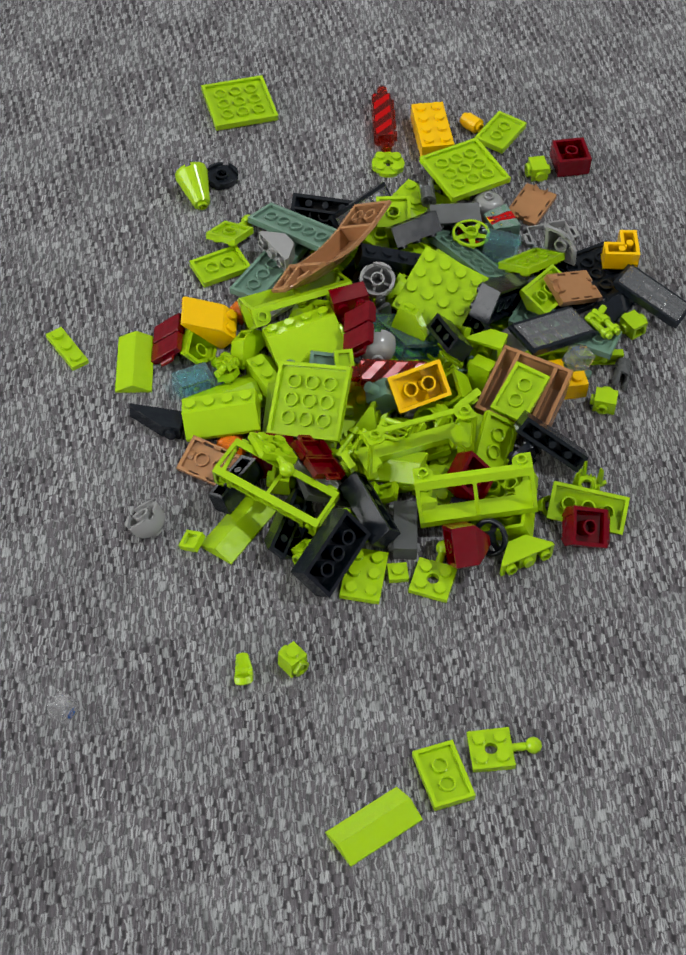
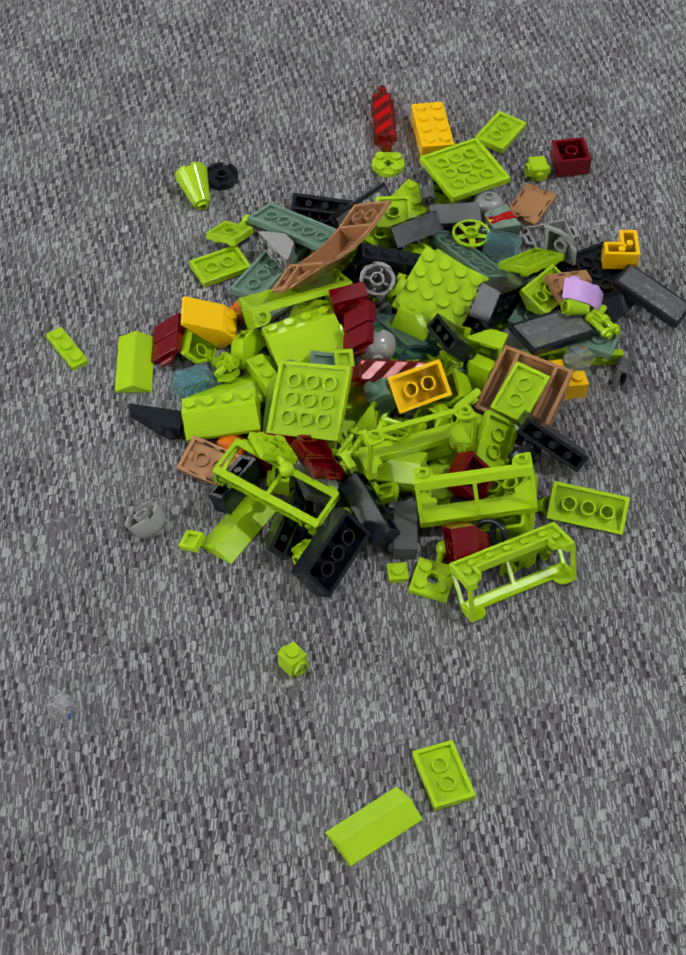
lime plate [201,75,278,131] -> none
lime hair [234,652,254,686] -> none
lime plate [339,548,389,605] -> none
yellow brick [459,112,484,134] -> none
lime plate [466,727,542,773] -> none
dark red slope [561,505,610,549] -> none
lime piece [572,461,607,491] -> none
lime brick [590,386,619,415] -> none
lime brick [619,310,648,340] -> none
none -> lime windscreen [449,522,577,623]
none -> lime cone [561,298,590,316]
none -> lavender brick [562,276,603,312]

